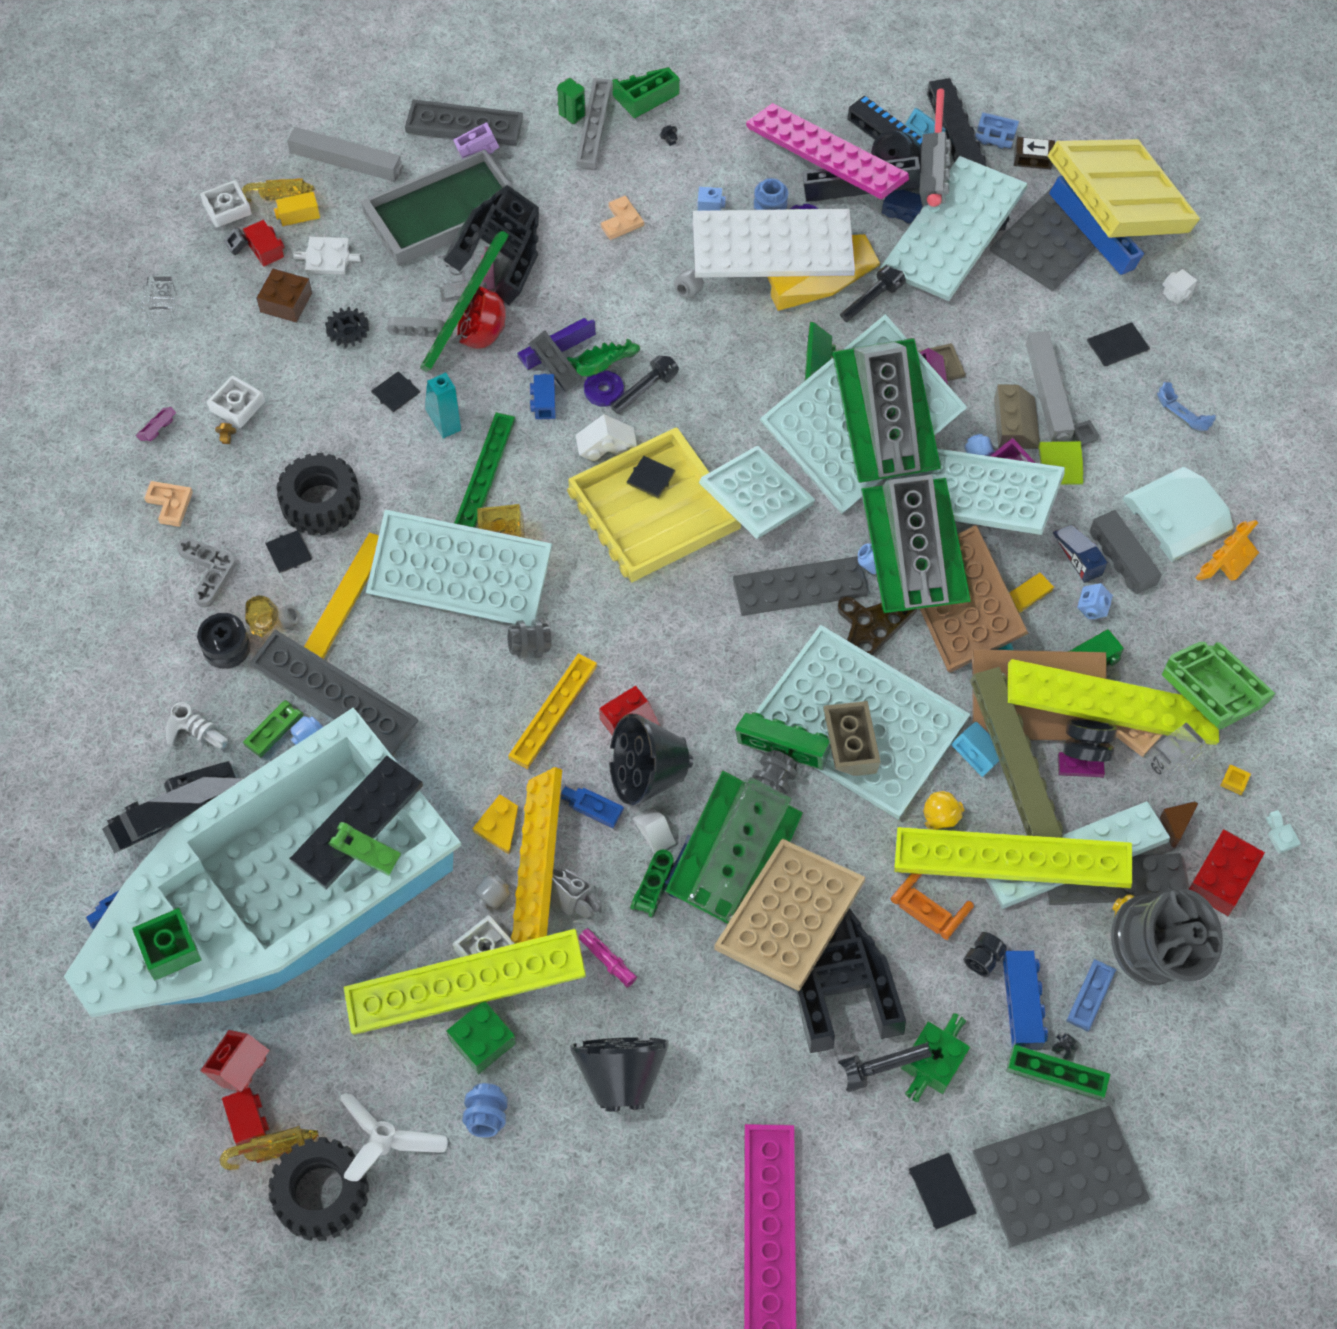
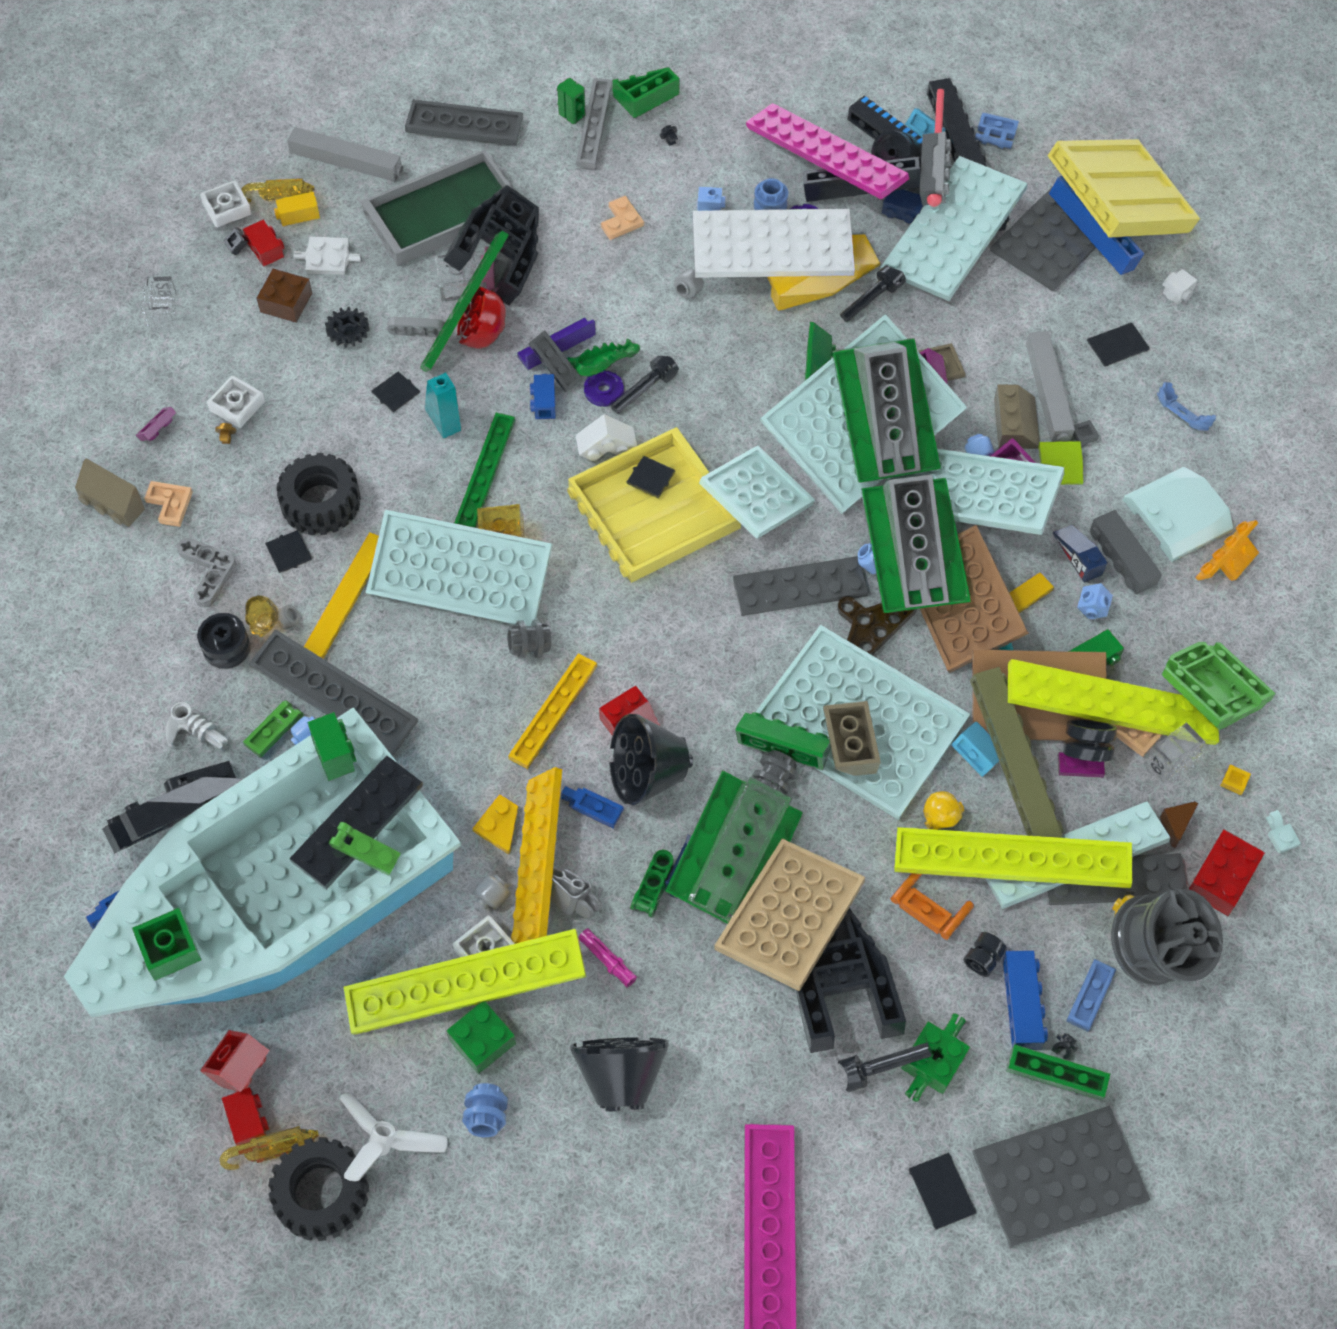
lavender brick [453,122,500,159] -> none
white slope [633,808,676,853] -> none
dark brown brick [1013,137,1055,170] -> none
none -> dark tan slope [75,458,145,527]
none -> green brick [307,712,357,781]

